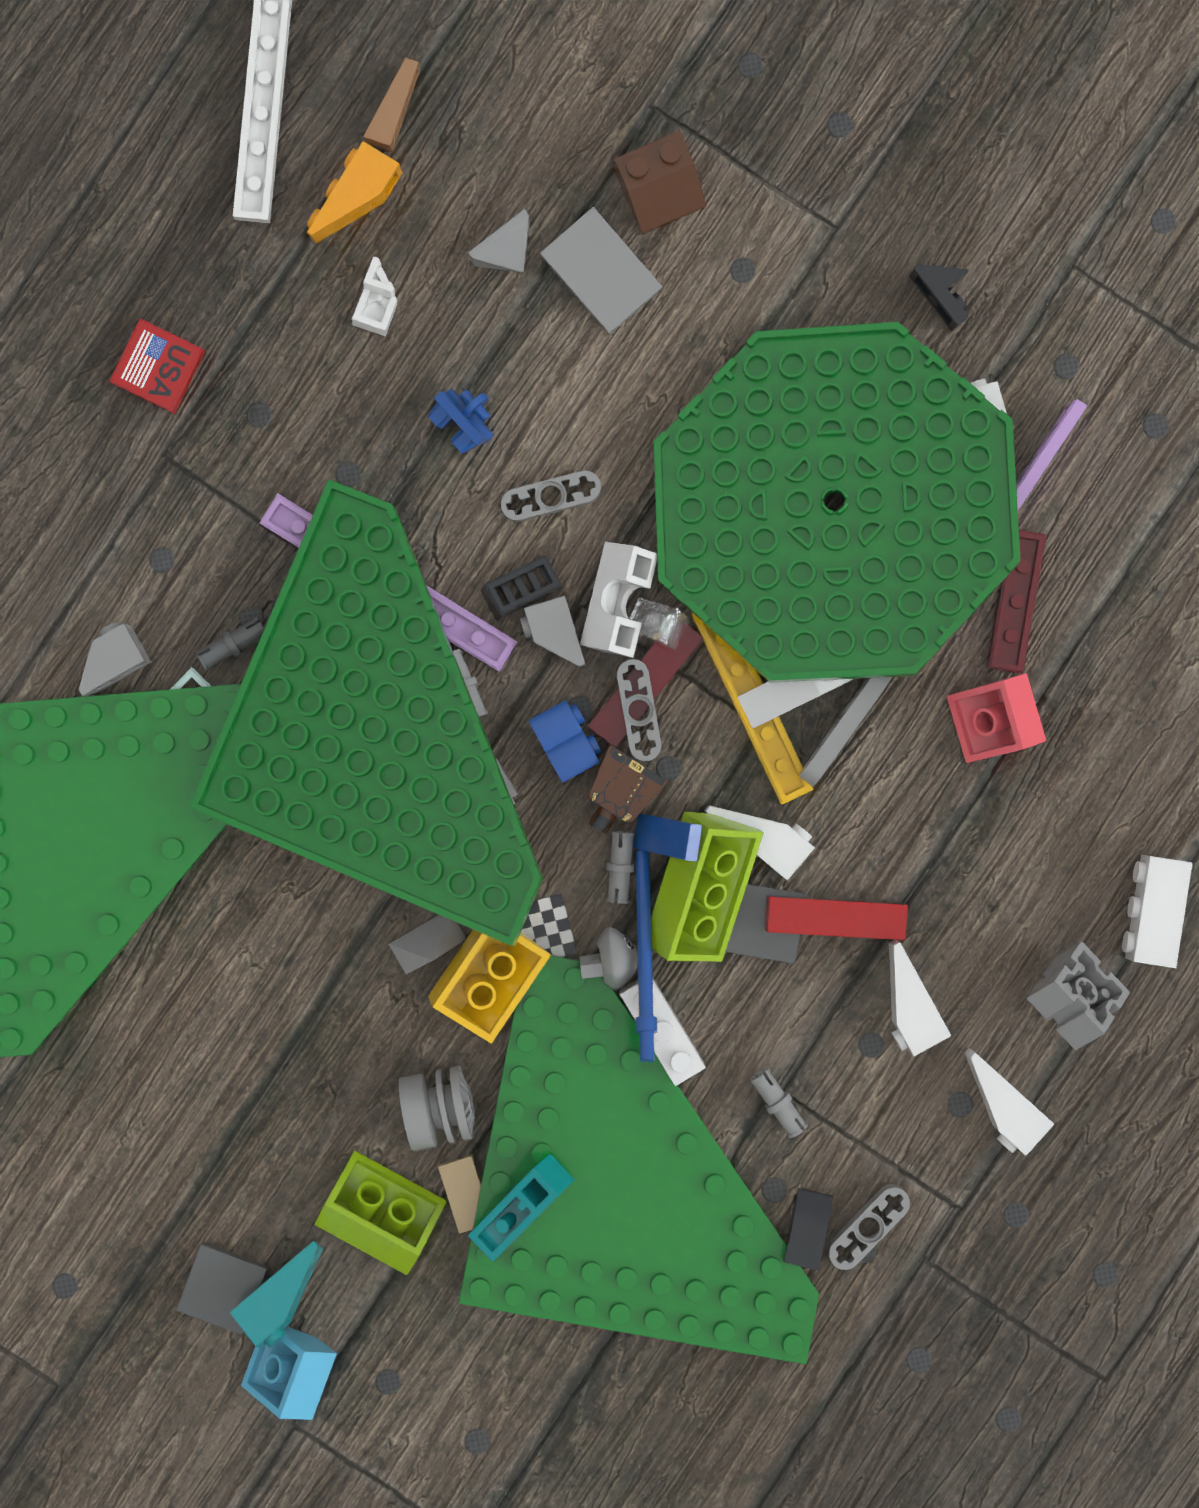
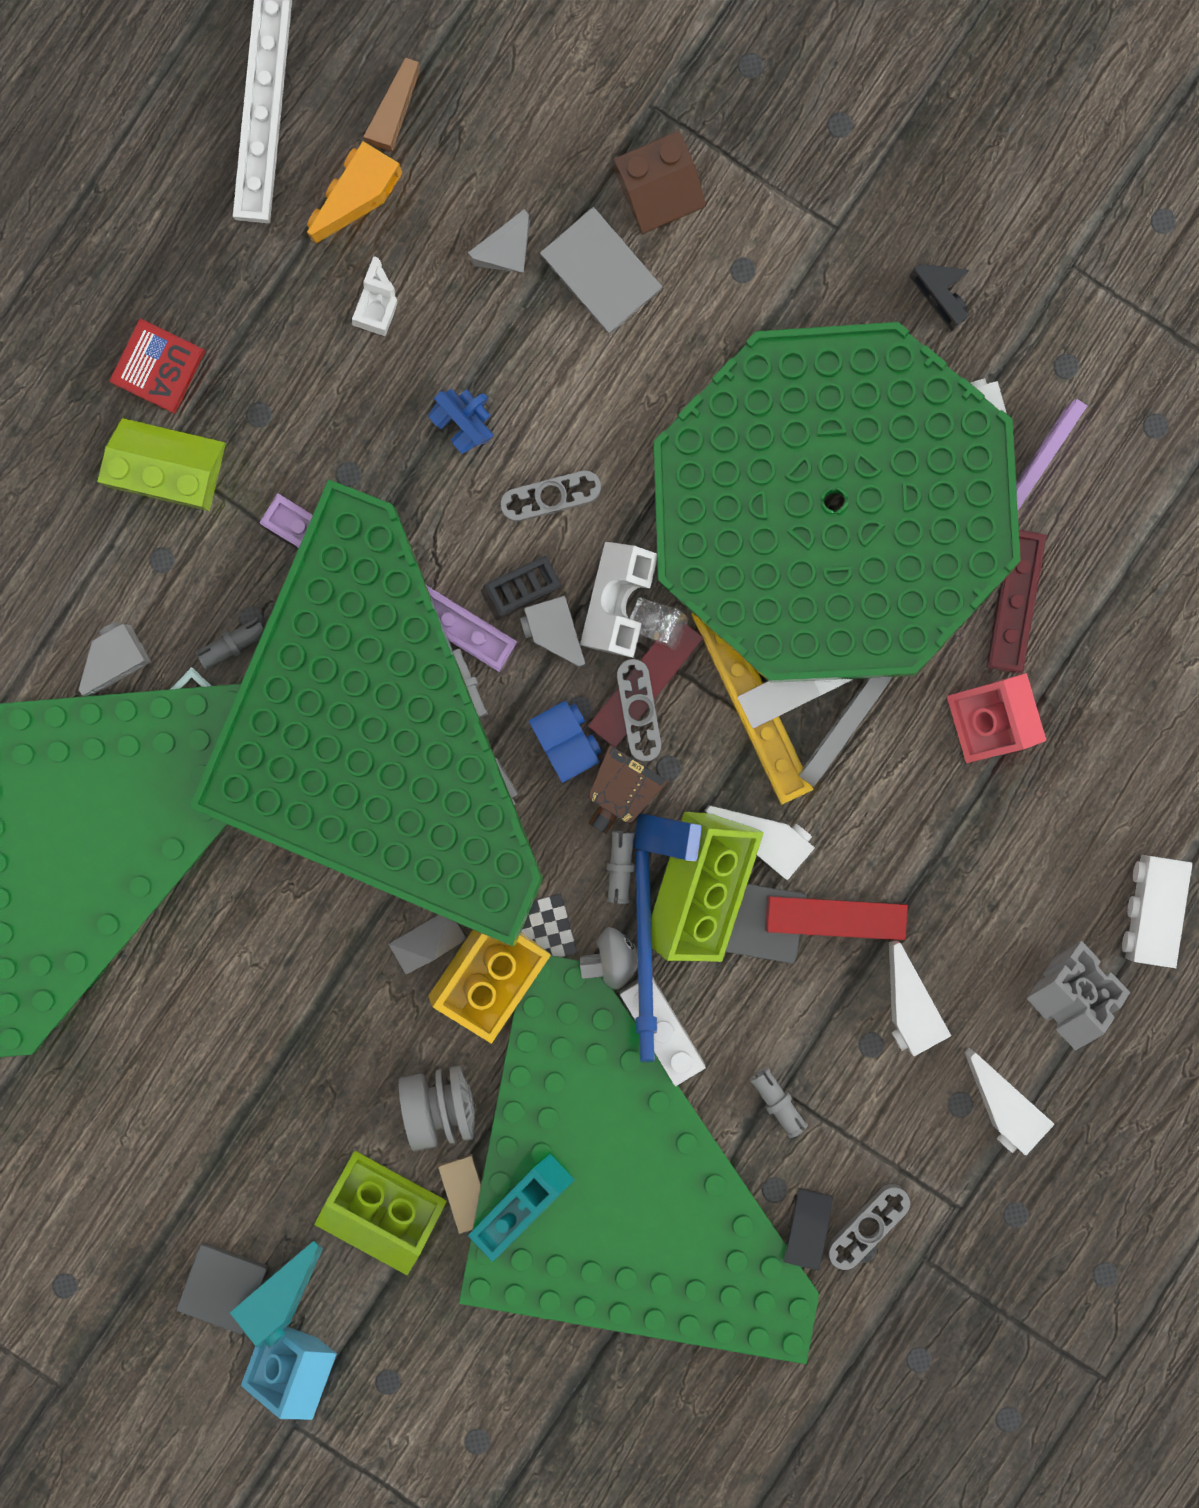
none -> lime slope [97,418,226,512]

